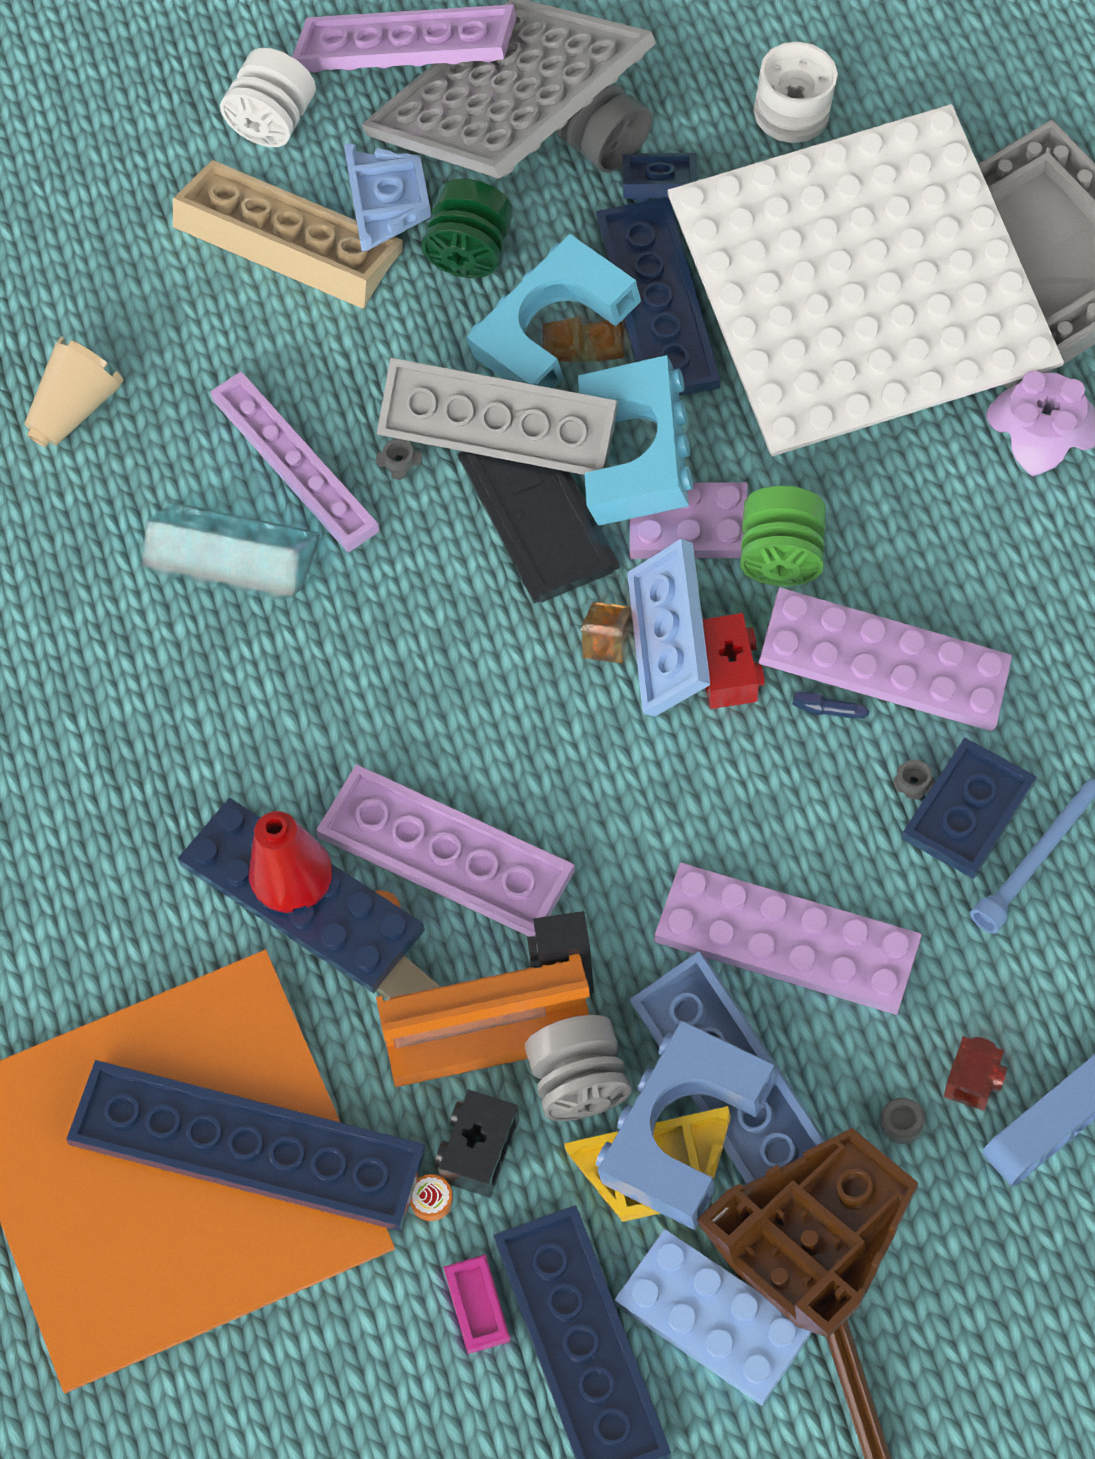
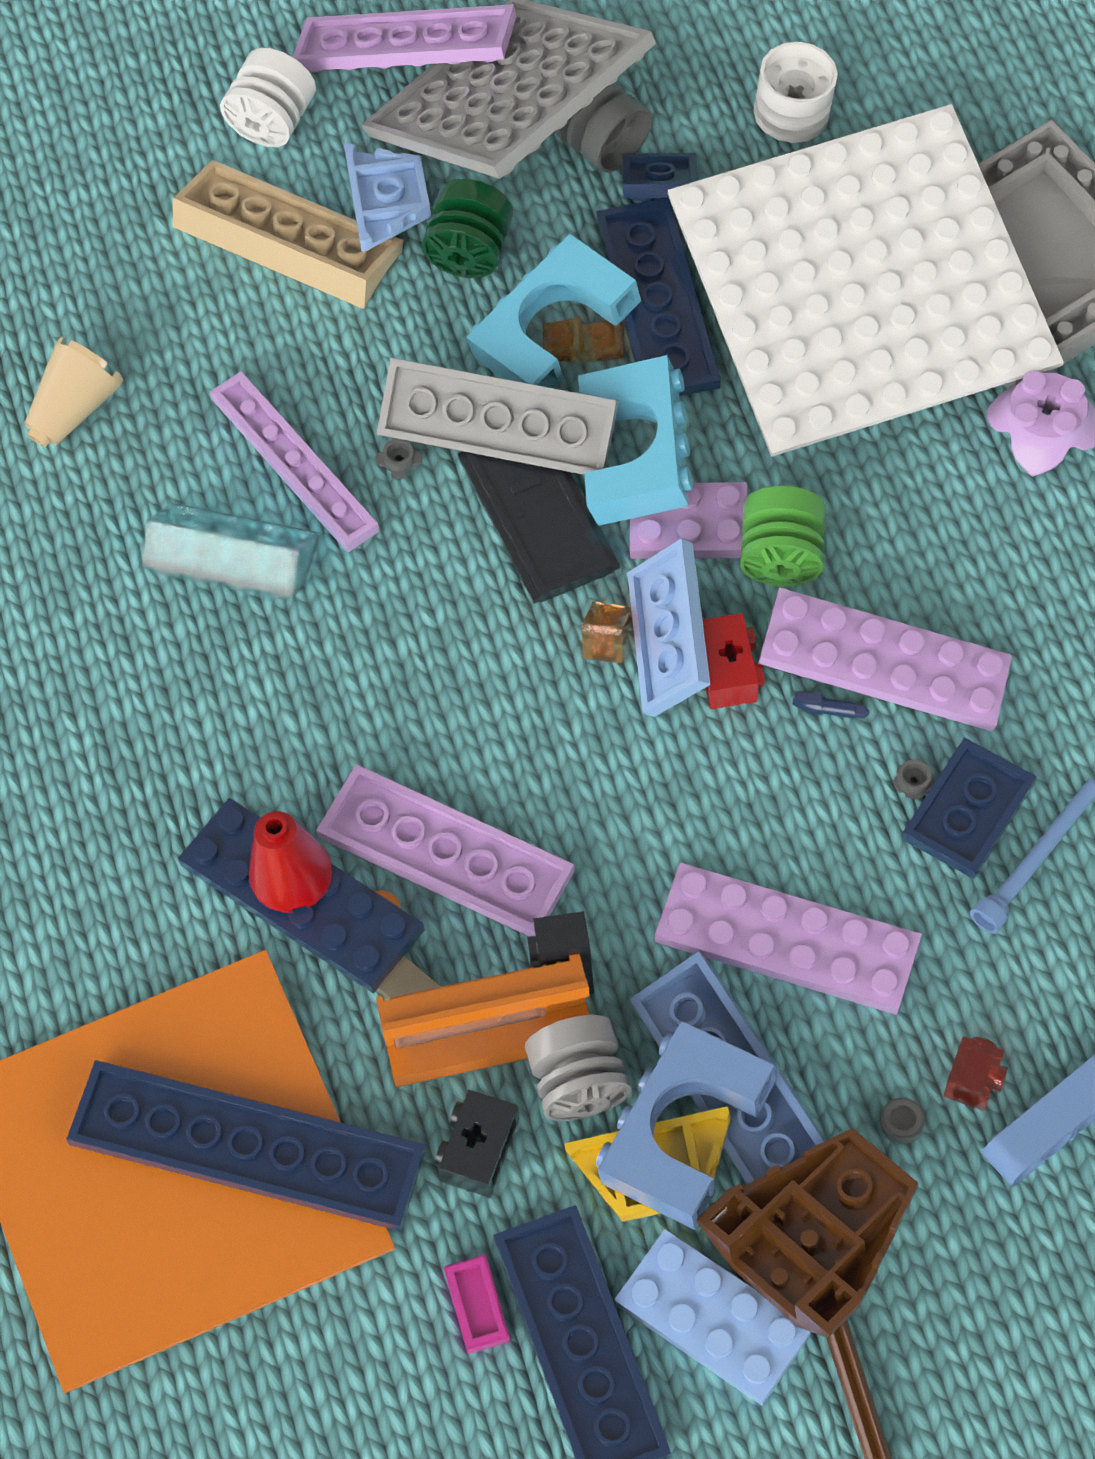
tile [410,1174,453,1221] -> none

